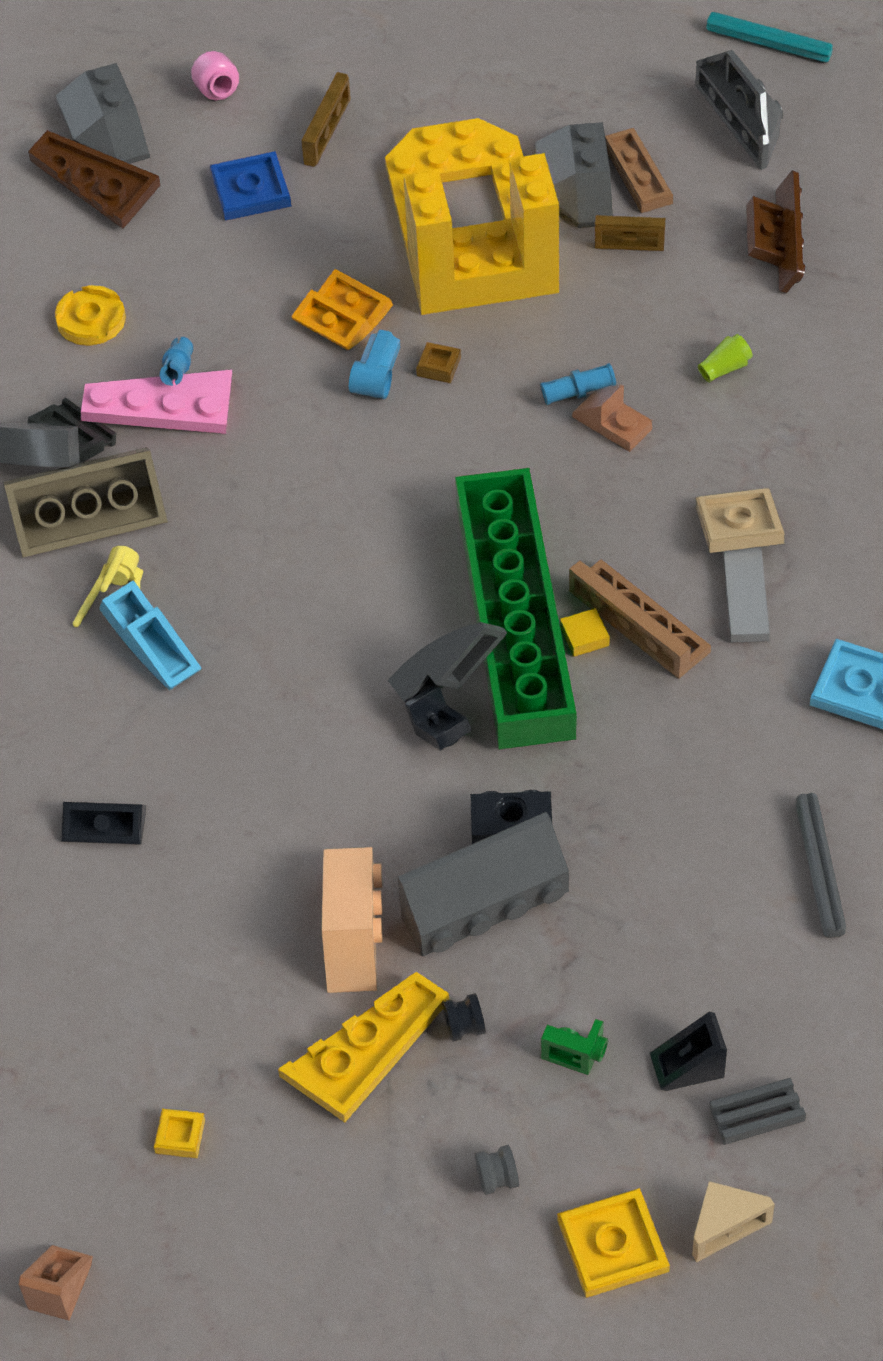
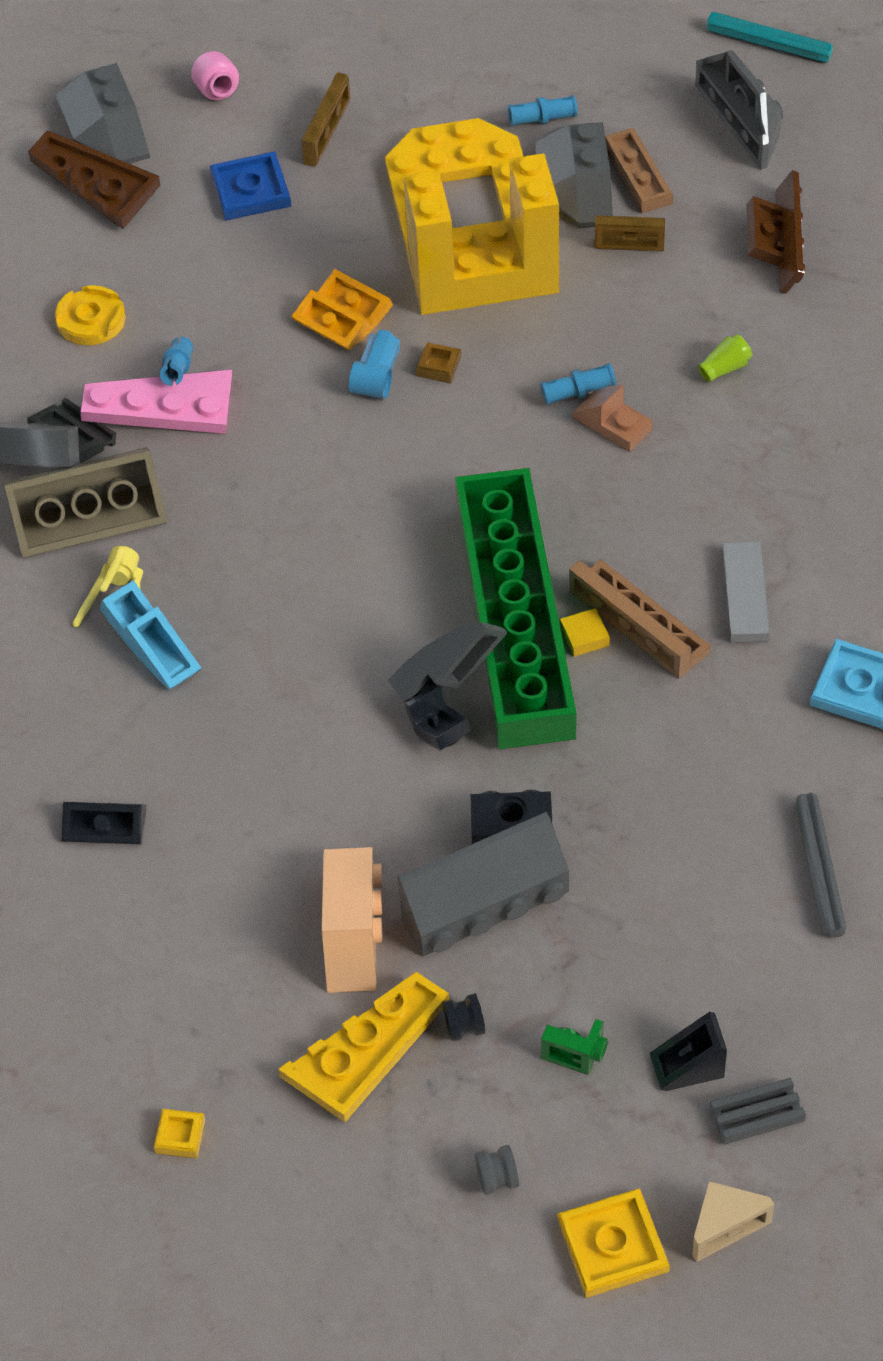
nougat slope [19,1245,93,1321] -> none
tan tile [696,488,784,553] -> none
none -> dark azure pin [507,95,578,126]

